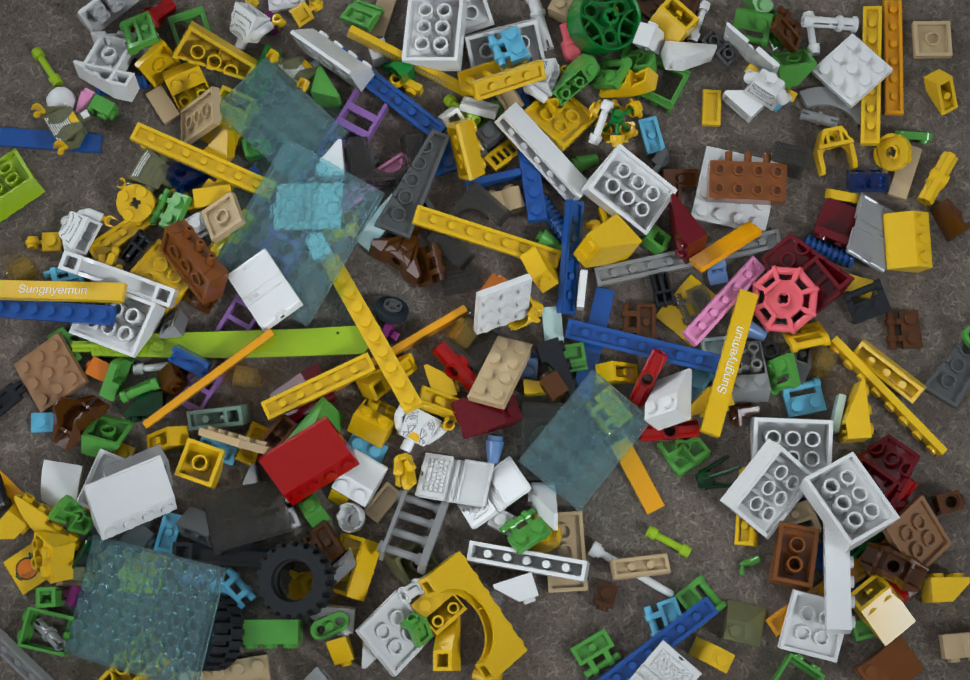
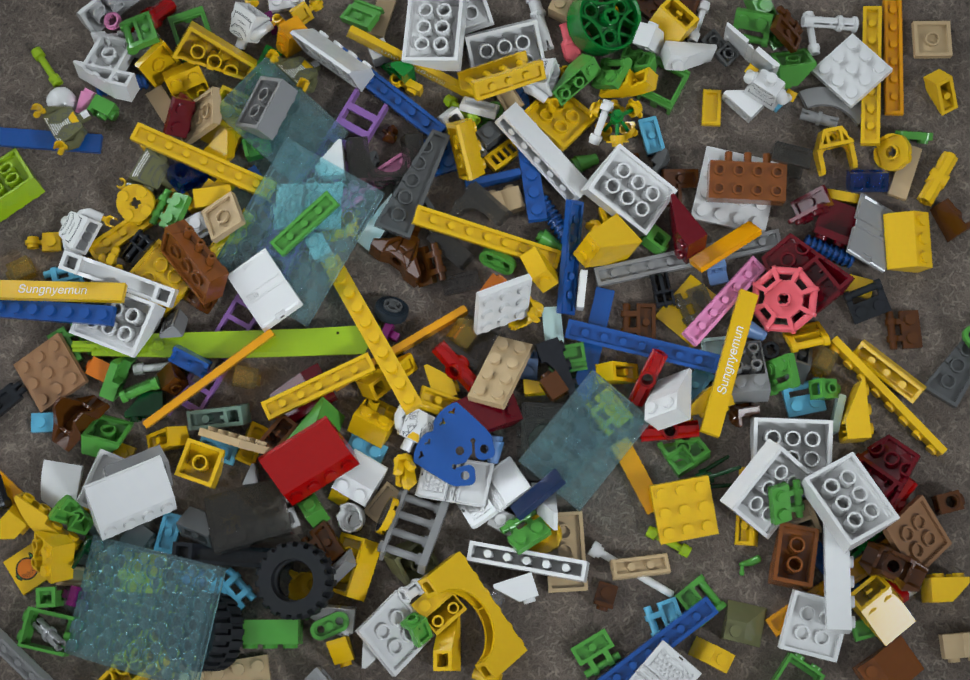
bright green slope [311,65,343,110] -> none
medium azure plate [487,26,530,68] -> none
none -> bright pink cone [104,12,123,31]
none -> dark red bracket [163,92,196,138]
none -> light grey slope [235,76,298,141]
none -> bright green tile [270,190,340,257]
none -> light orange brick [276,15,308,58]
none -> yellow tile [375,496,399,535]
none -> reddish brown piece [381,125,398,144]
none -> blue piece [413,402,495,486]
none -> bright green plate [479,248,517,275]
none -> dark blue tile [510,468,566,521]
none -> yellow plate [649,475,719,545]
none -> bright green plate [767,479,805,526]
none -> bracket [788,185,834,226]
none -> bright green brick [808,378,841,400]

